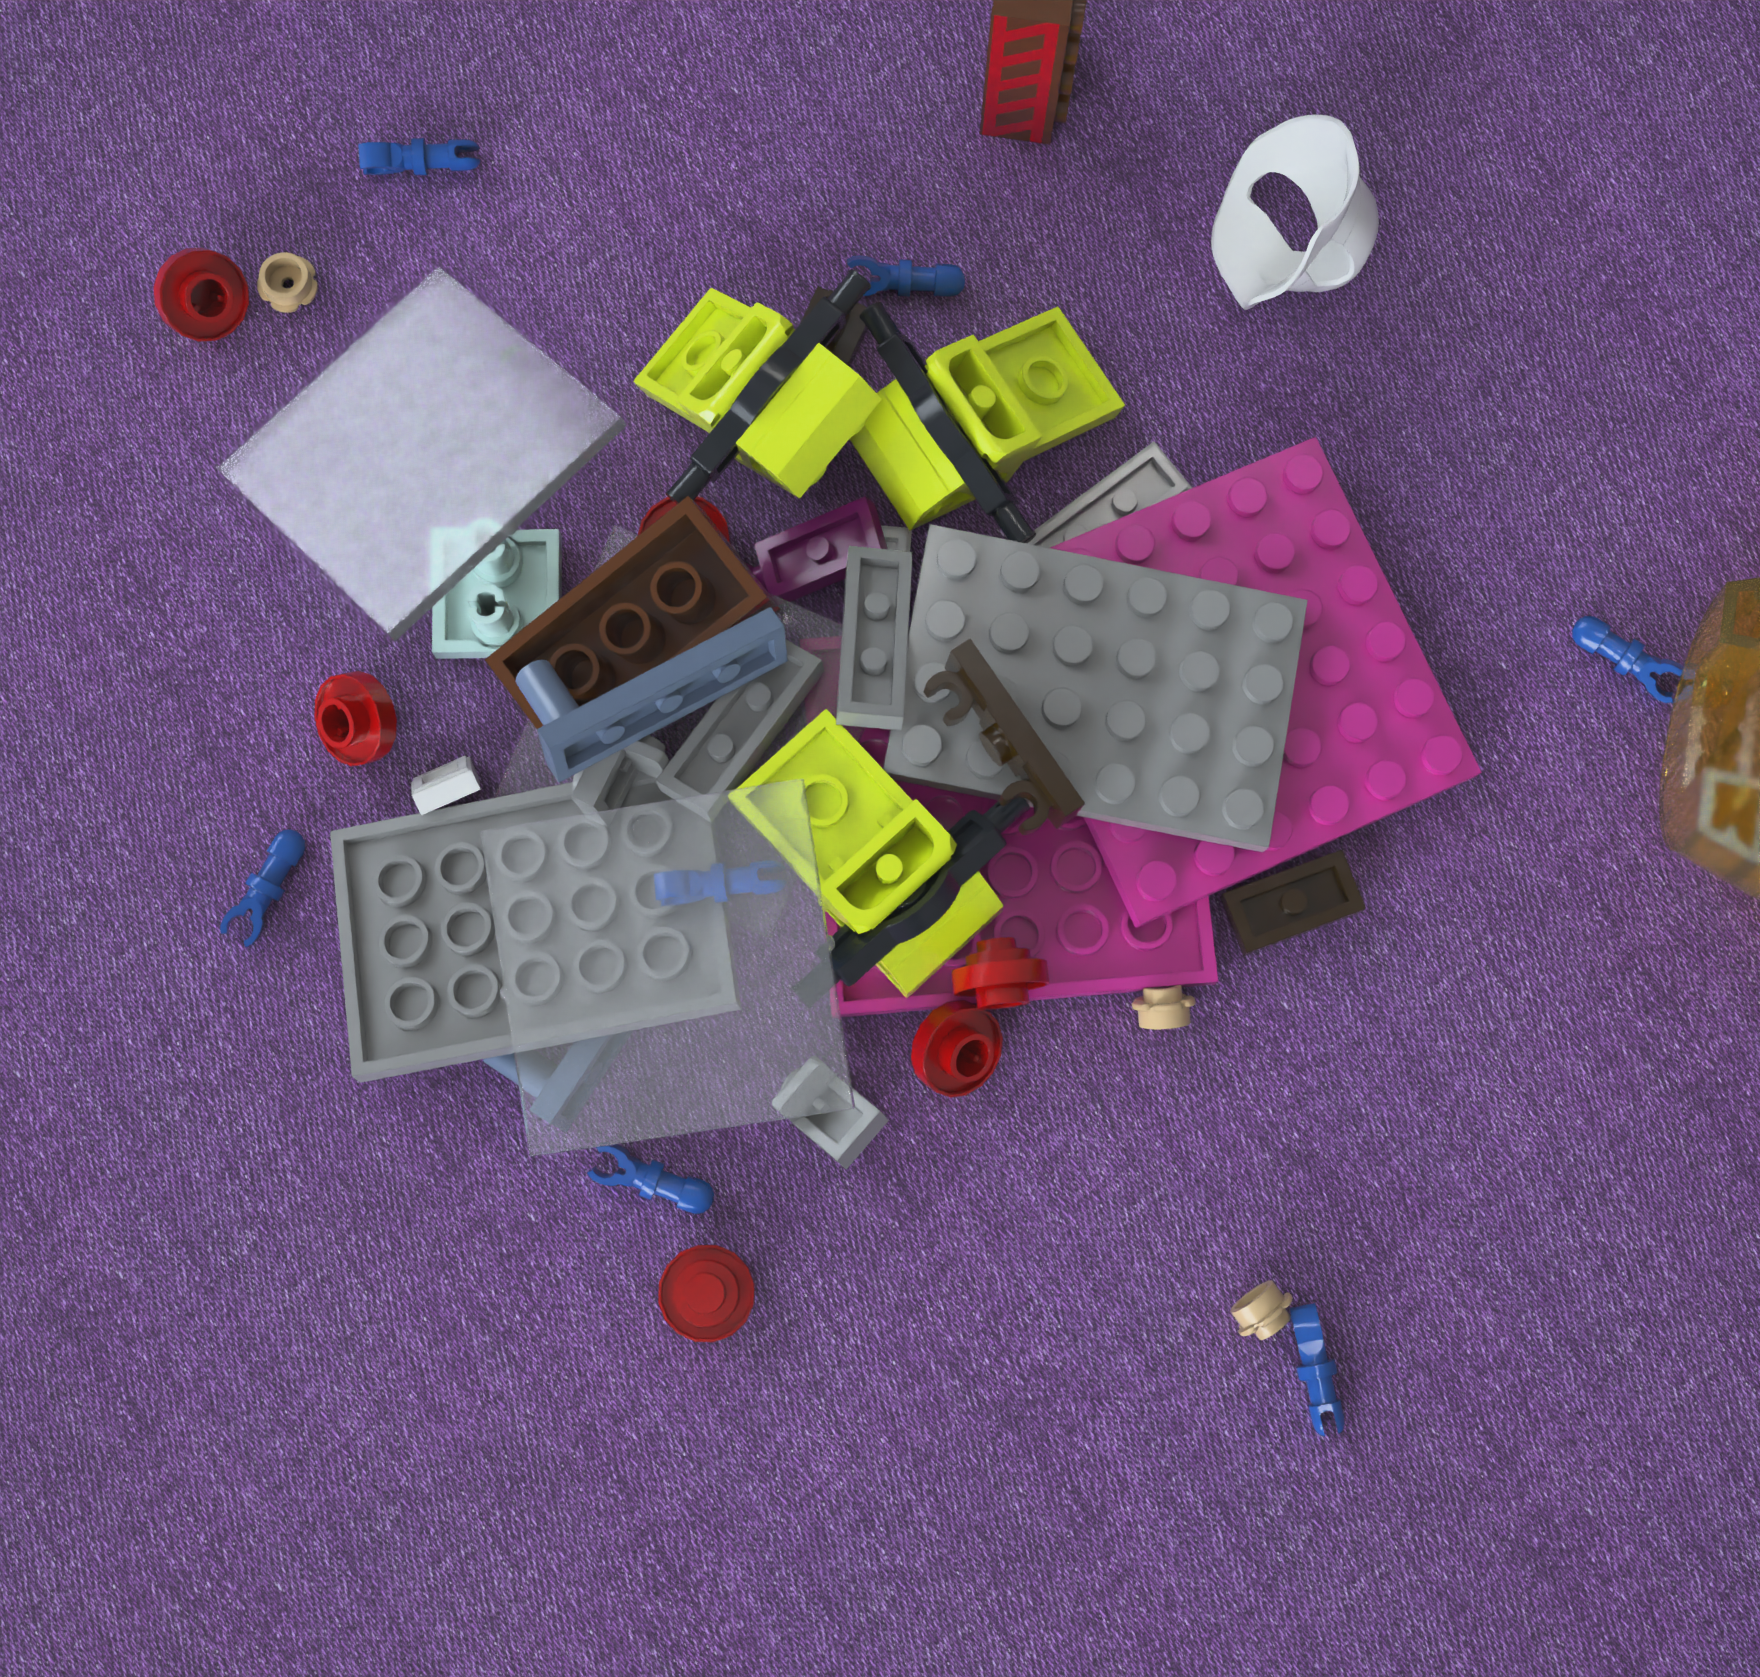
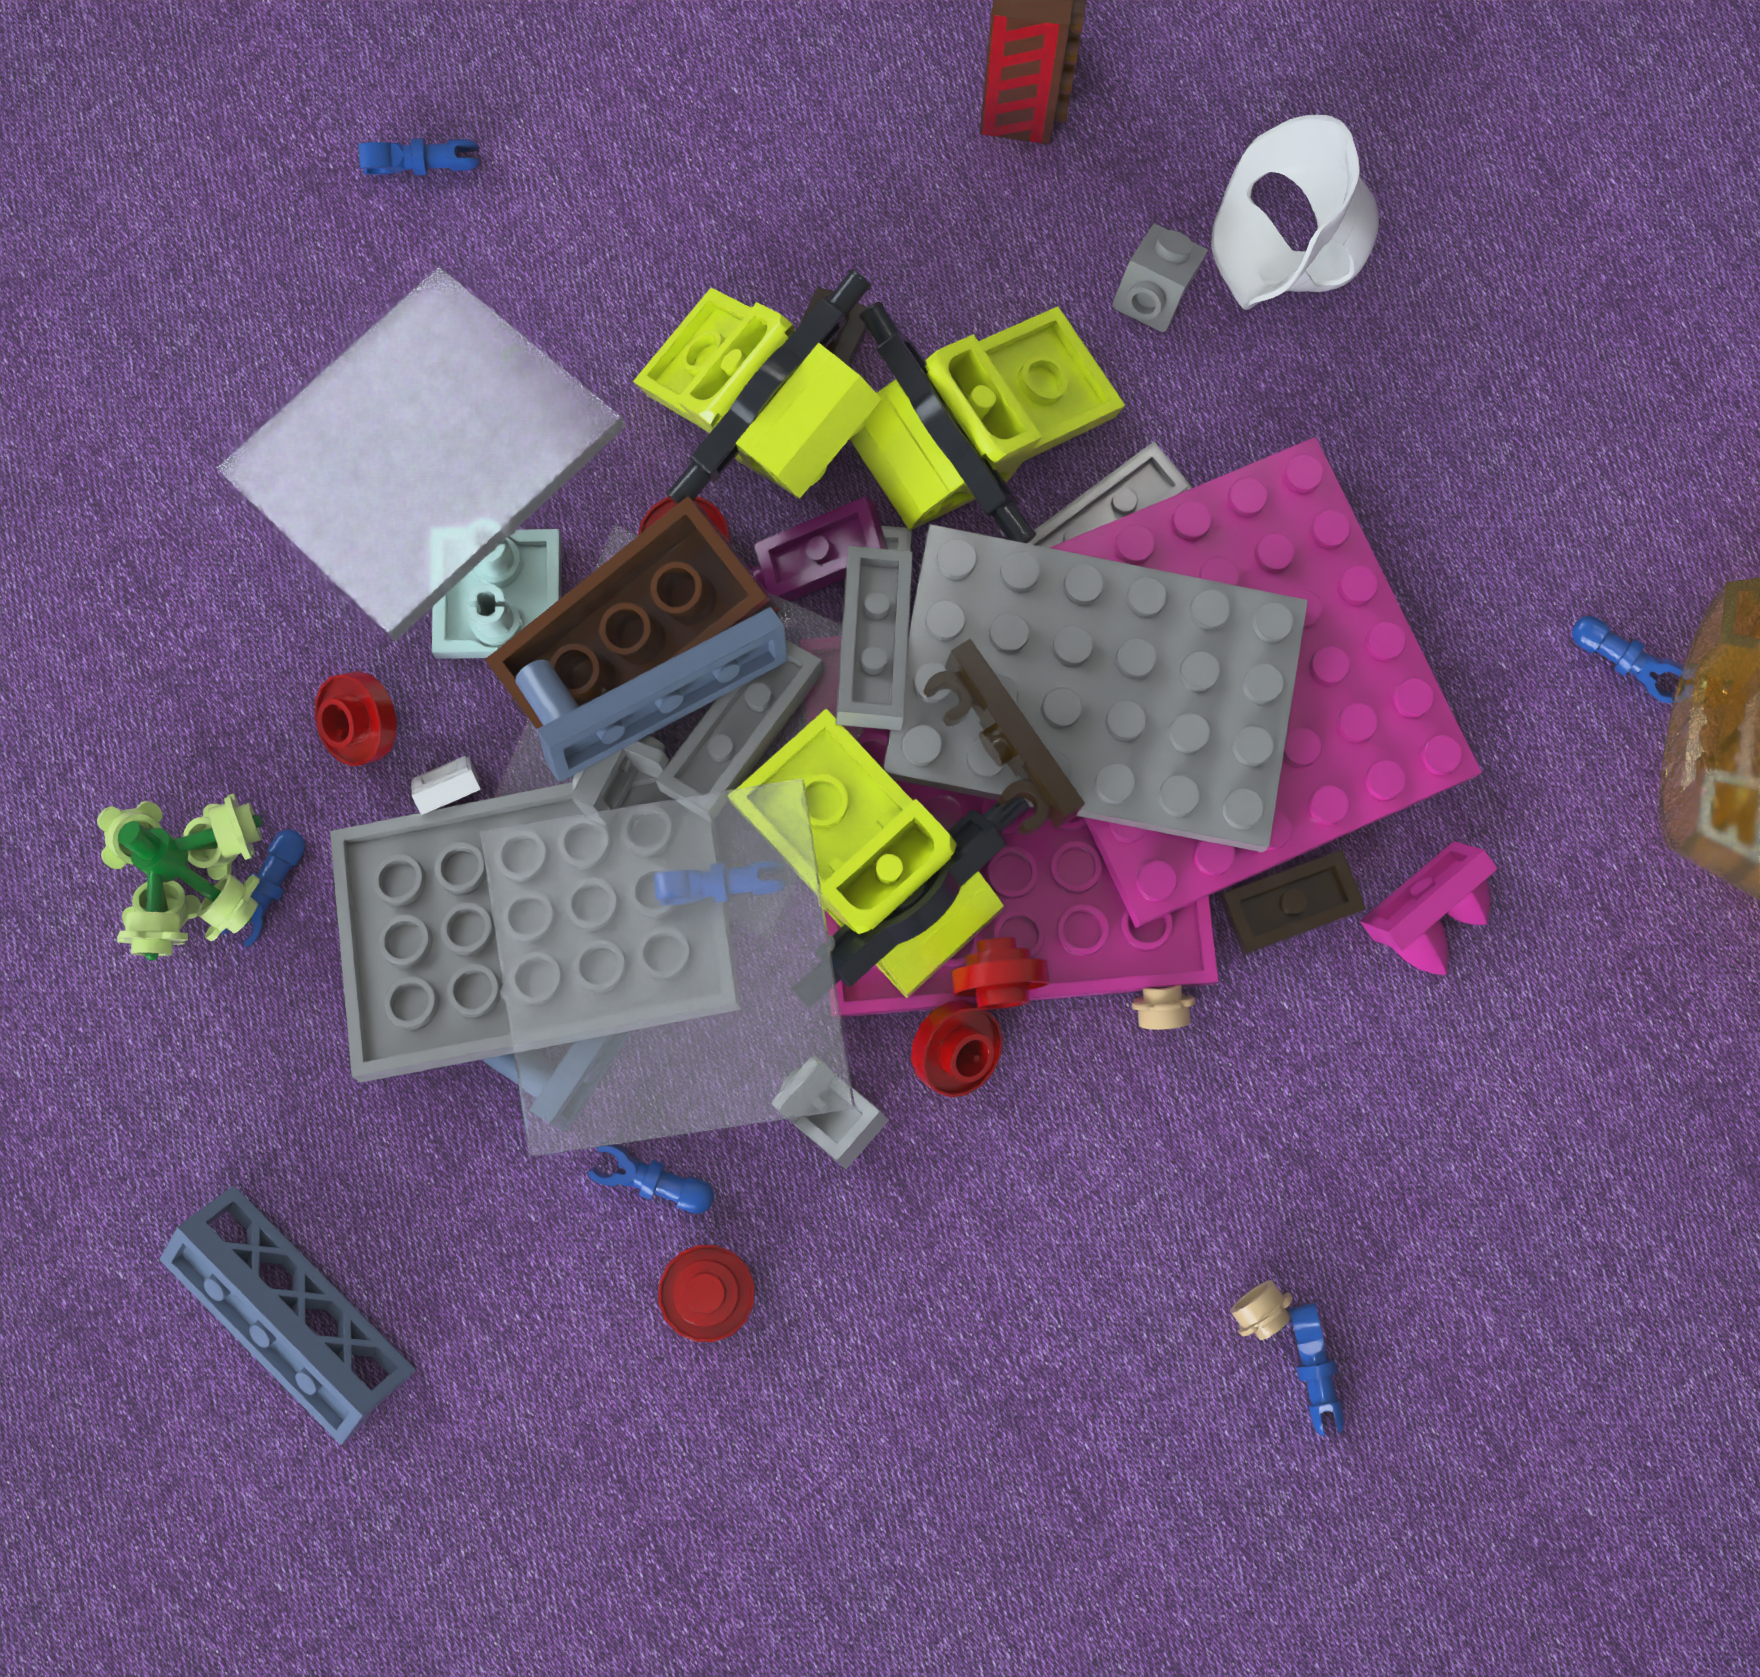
red plate [153,248,249,342] -> none
tan plate [257,252,318,313] -> none
blue piece [847,255,965,297] -> none
none -> yellowish green plant [97,793,262,961]
none -> sand blue fence [159,1186,416,1445]
none -> light grey bracket [1112,223,1208,332]
none -> dark pink tile [1360,841,1497,975]

